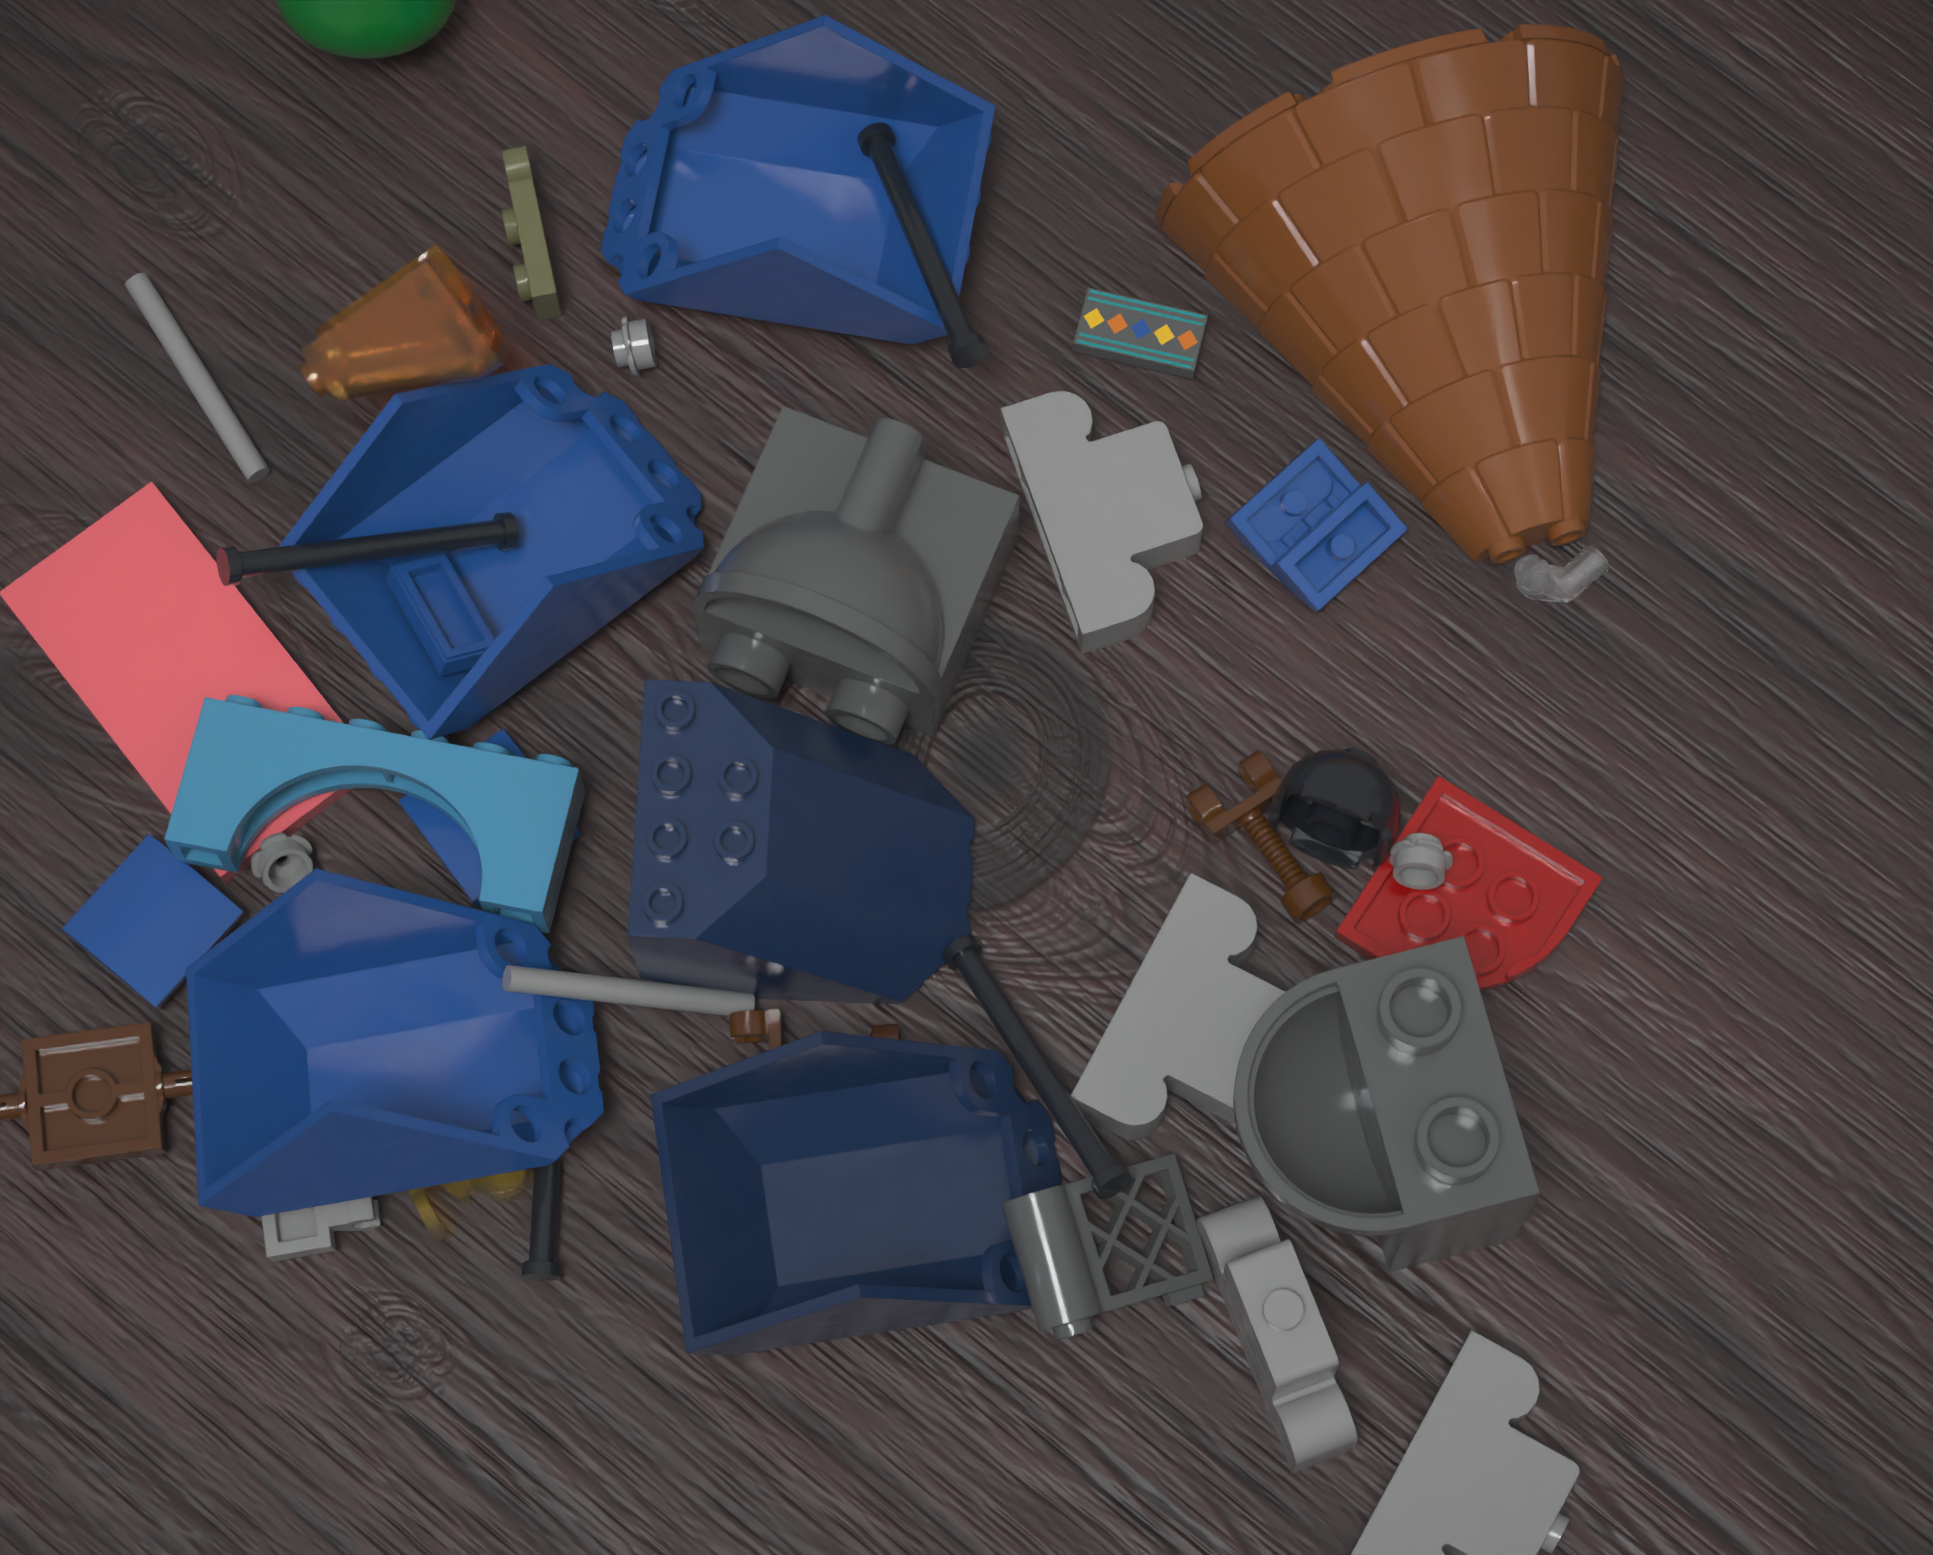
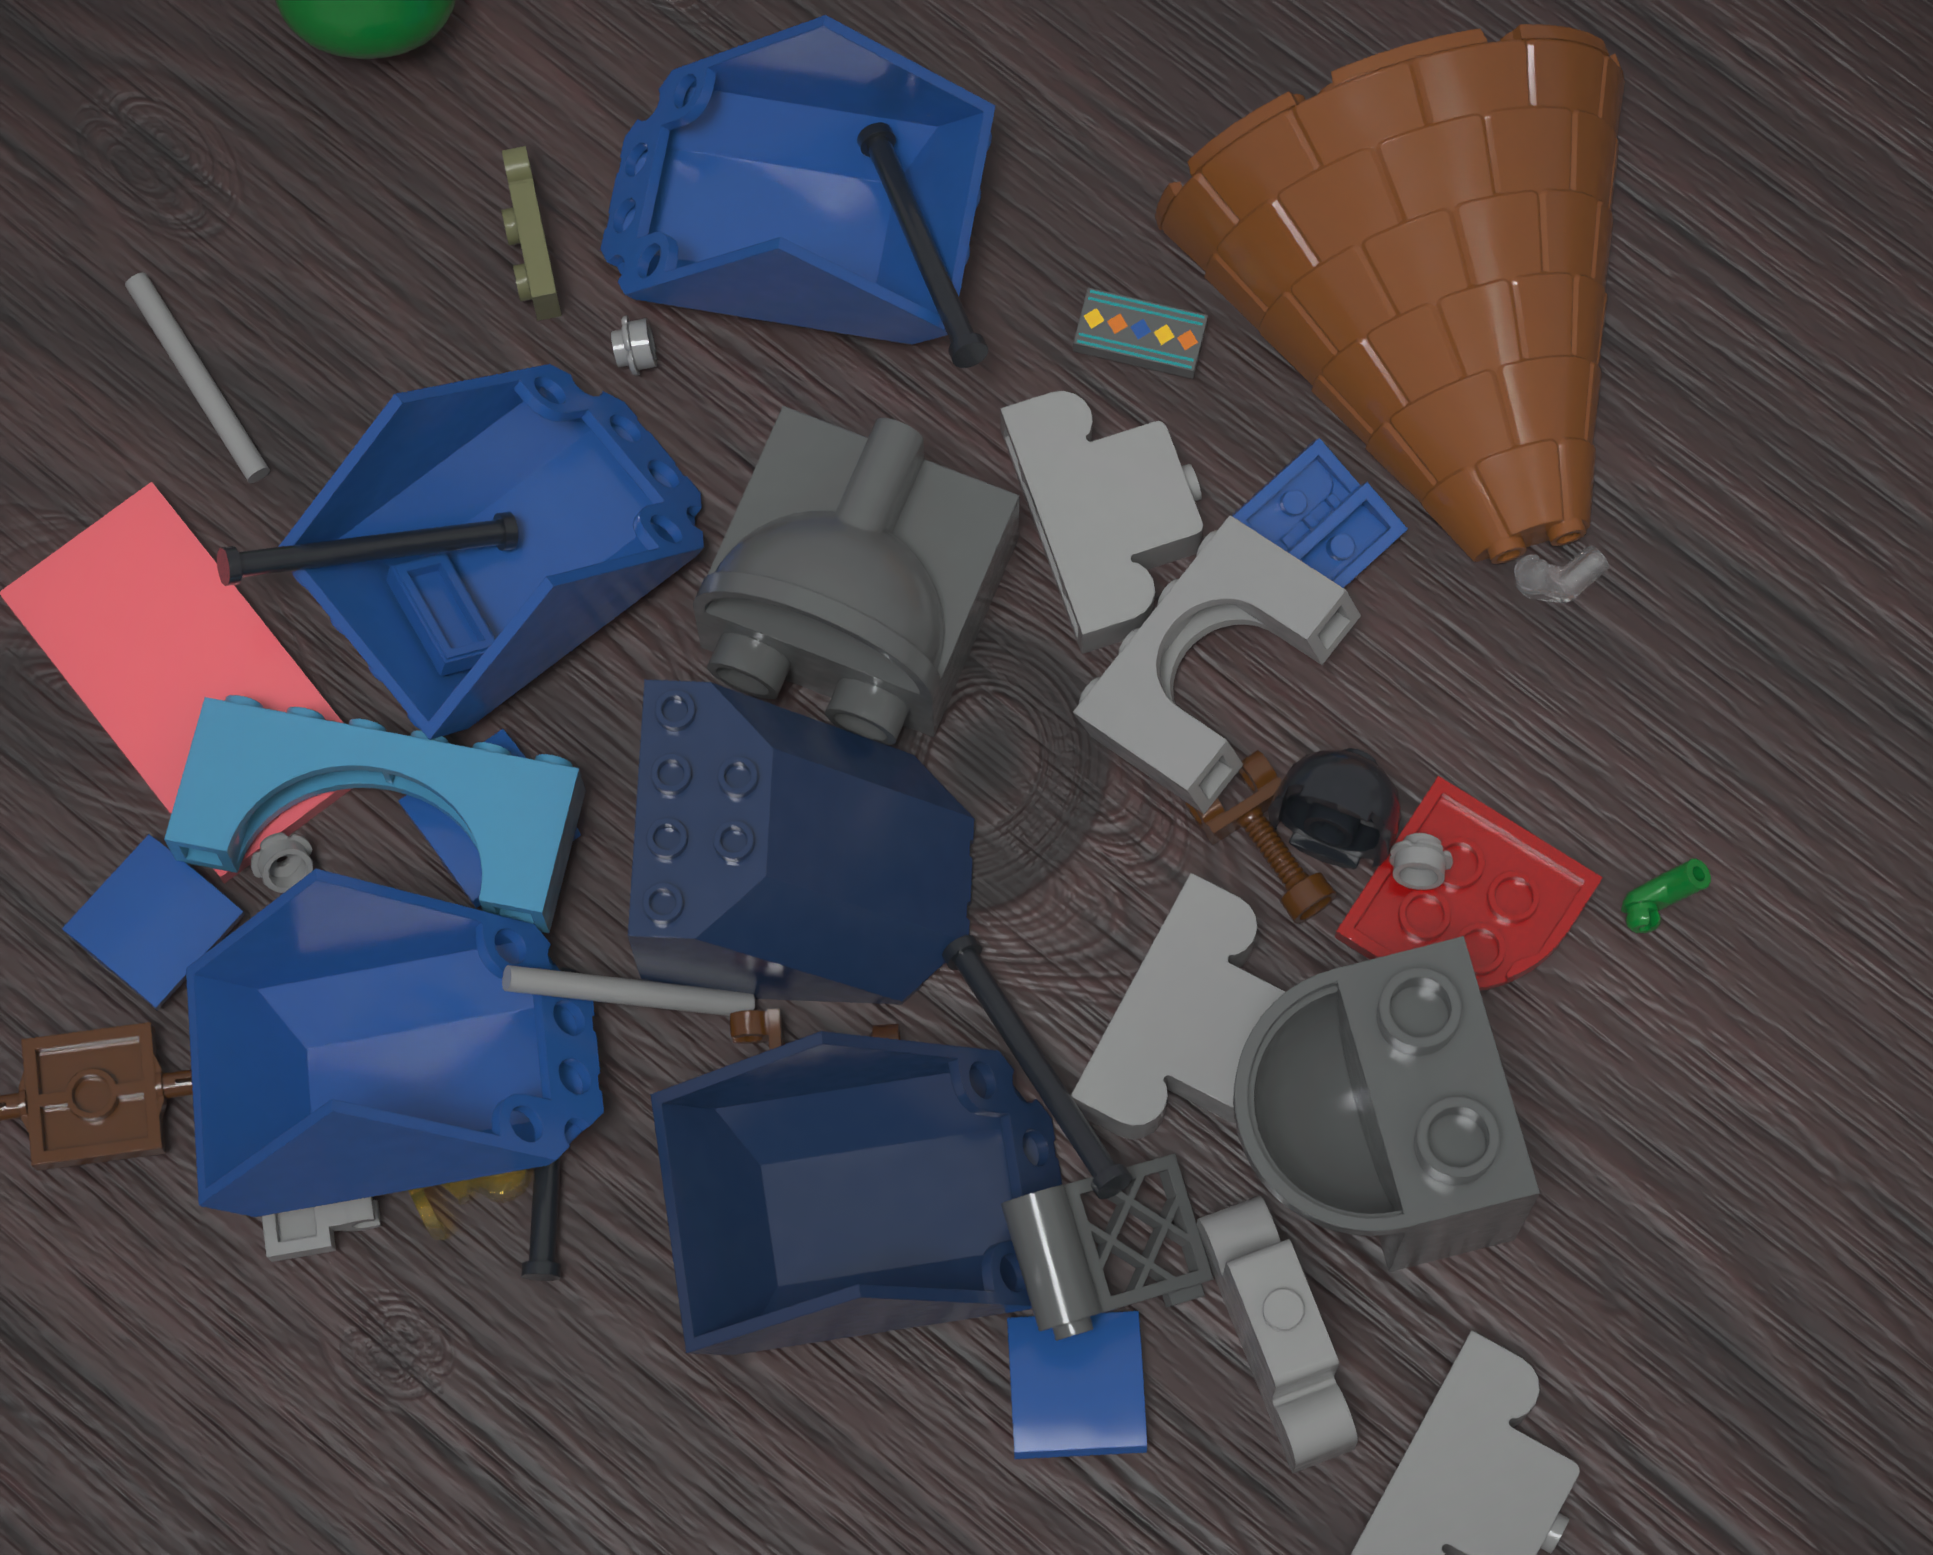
clear orange windscreen [299,242,510,401] -> none
none -> blue slope [1007,1311,1147,1459]
none -> light grey arch [1073,515,1361,814]
none -> green arm [1621,859,1711,933]

